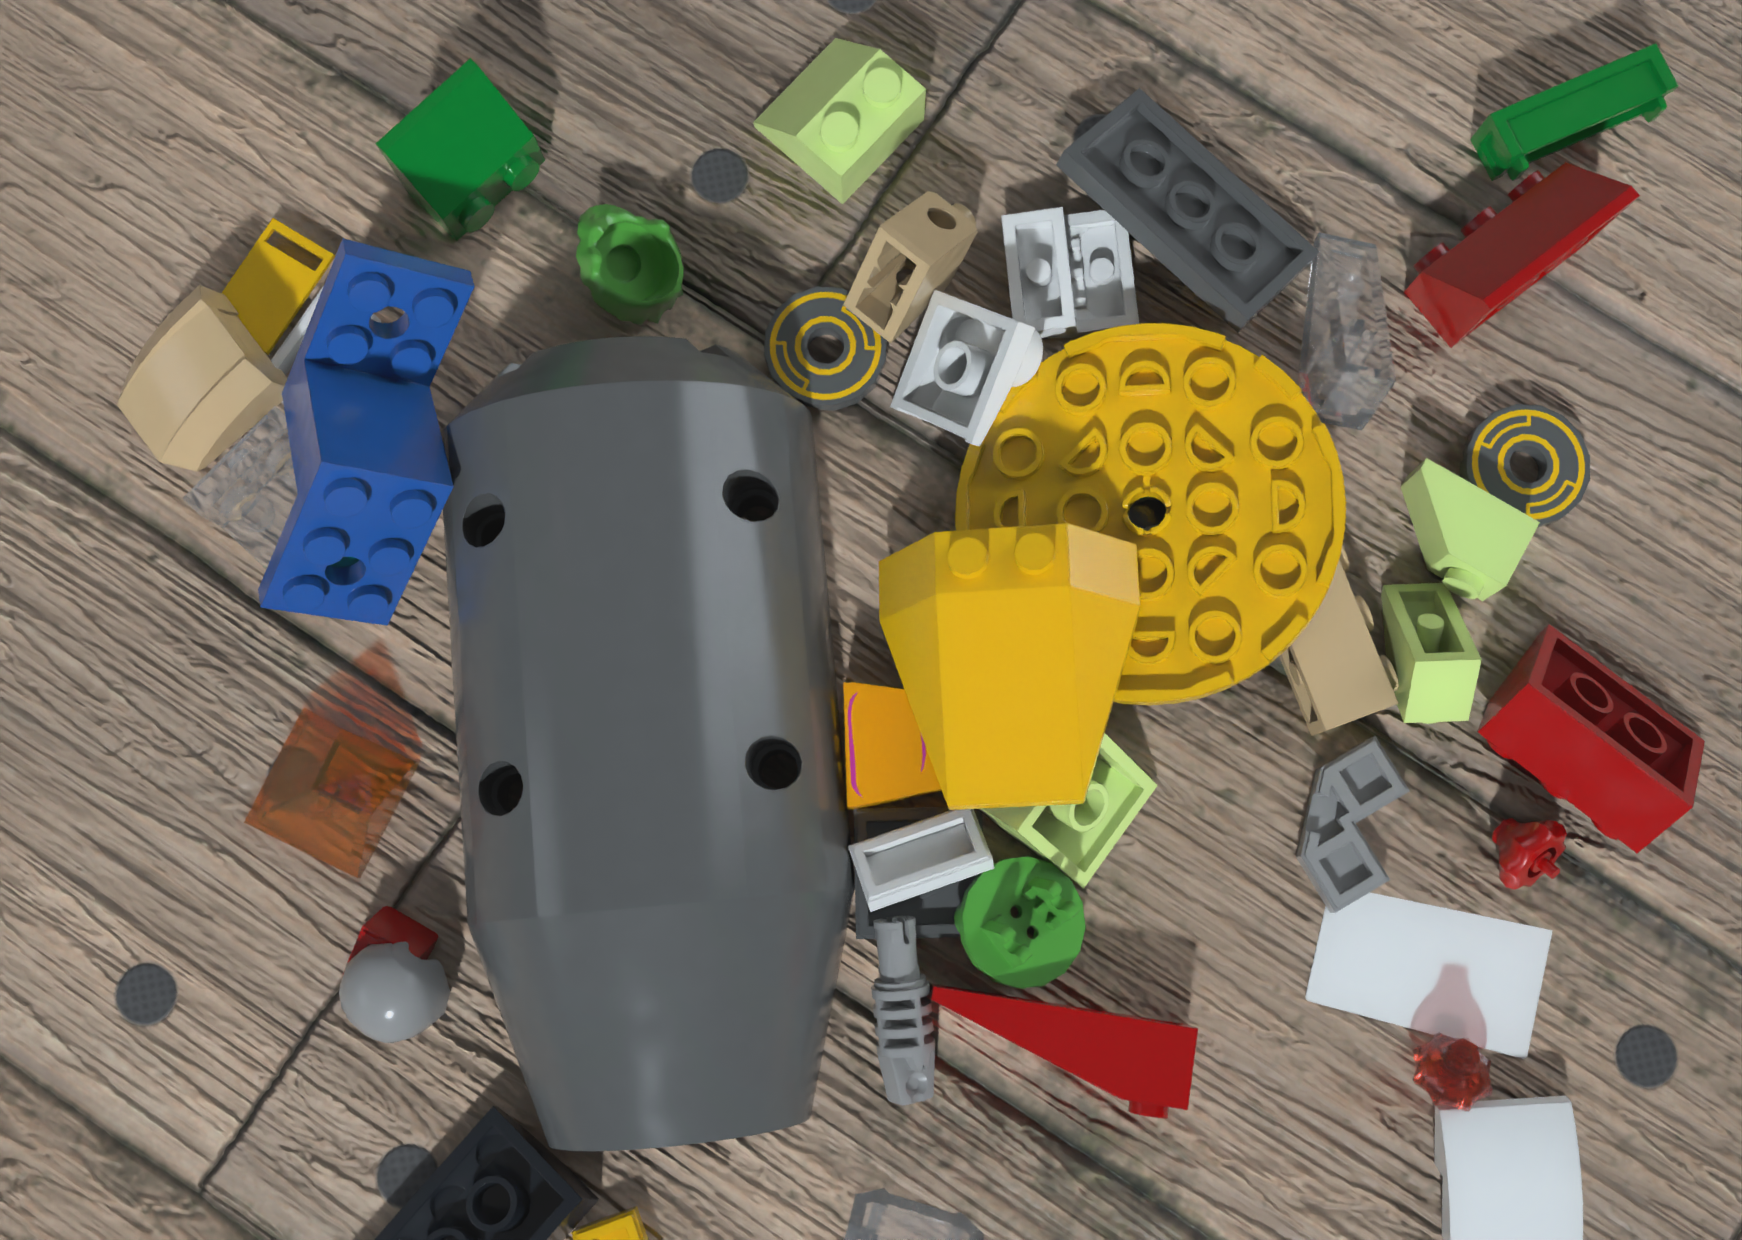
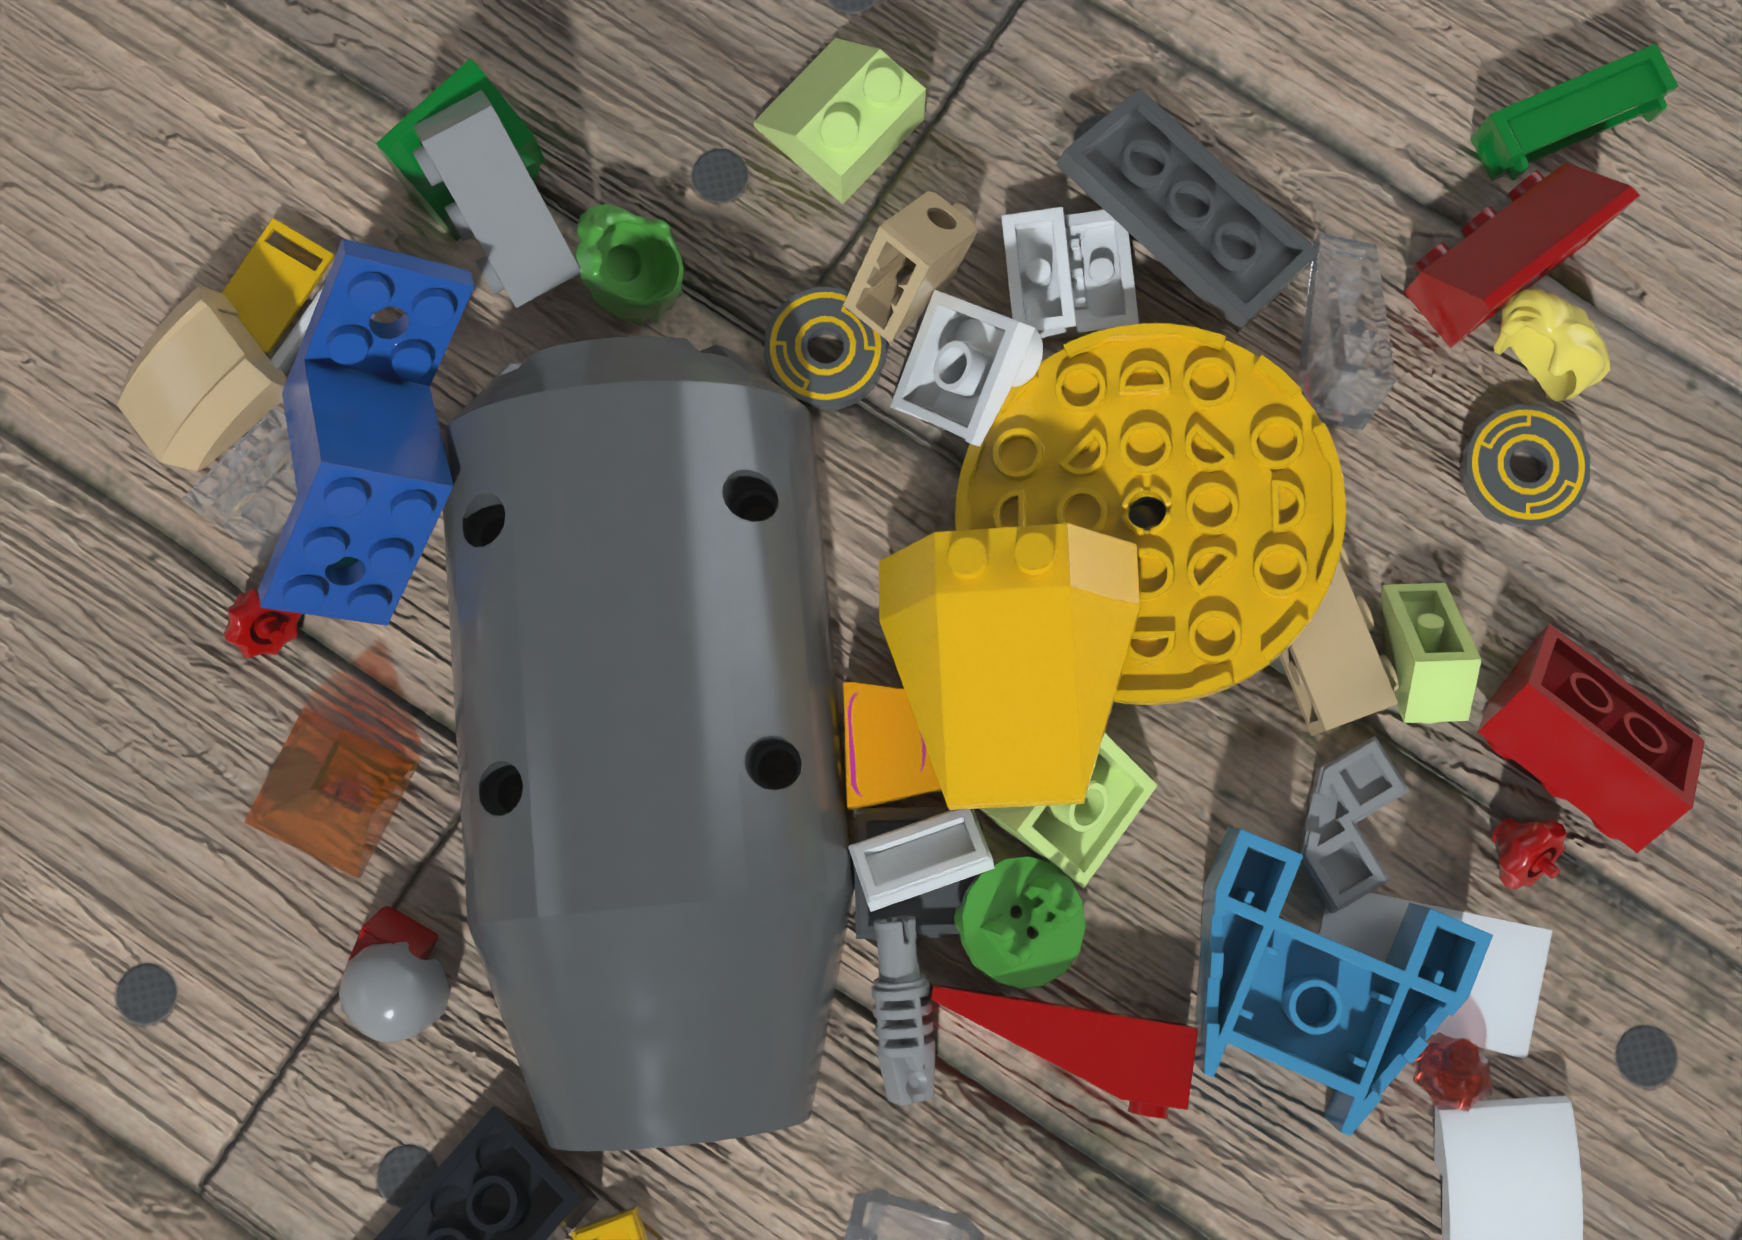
yellowish green slope [1401,458,1540,601] -> none
none -> red piece [224,588,302,658]
none -> light grey brick [412,90,580,308]
none -> dark azure wedge [1194,826,1493,1136]
none -> light yellow hair [1493,288,1610,402]

